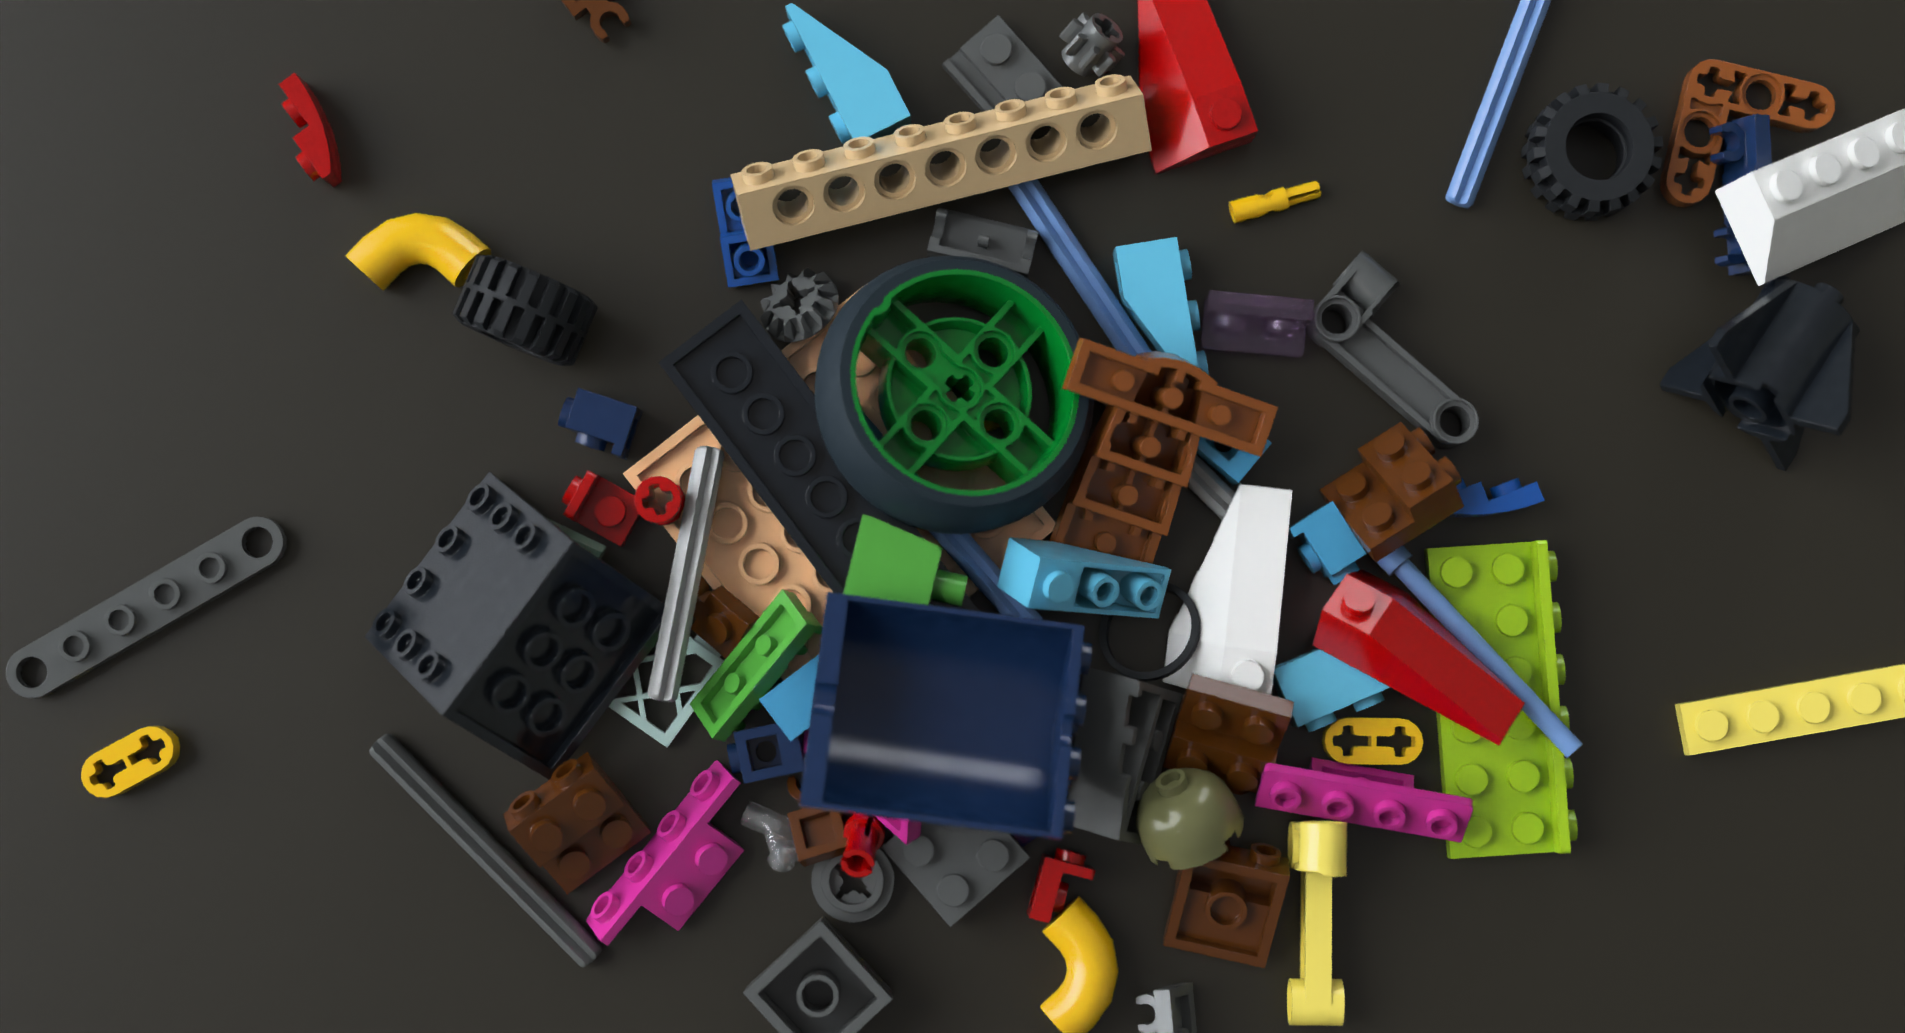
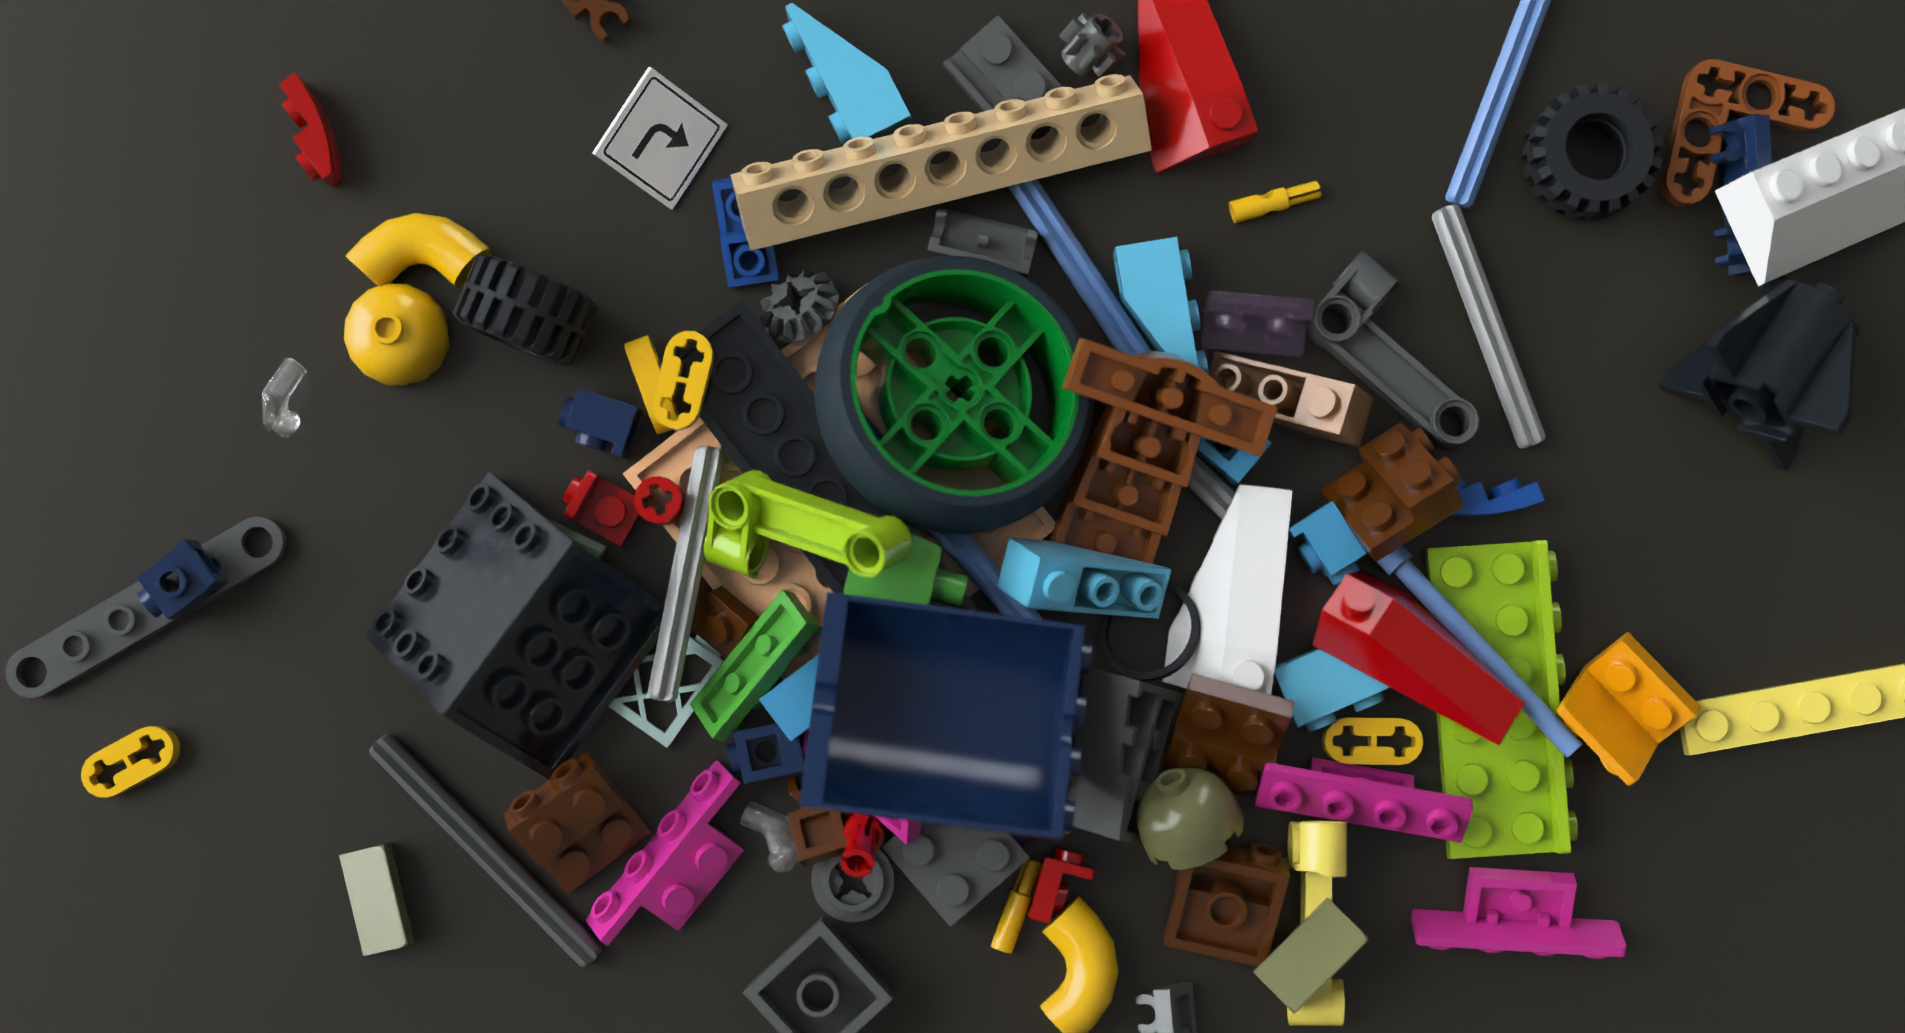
none -> dark blue brick [136,539,229,620]
none -> clear arm [262,357,307,438]
none -> slope [339,842,415,956]
none -> yellow cylinder [344,283,450,386]
none -> white piece [592,67,728,210]
none -> yellow beam [624,335,679,435]
none -> yellow beam [652,331,714,431]
none -> lime piece [703,470,912,578]
none -> yellow pin [990,858,1041,954]
none -> medium nougat slope [1209,351,1375,448]
none -> olive slope [1253,898,1369,1013]
none -> dark pink bracket [1411,867,1627,959]
none -> light grey axle [1432,204,1546,449]
none -> light orange bracket [1557,632,1701,786]

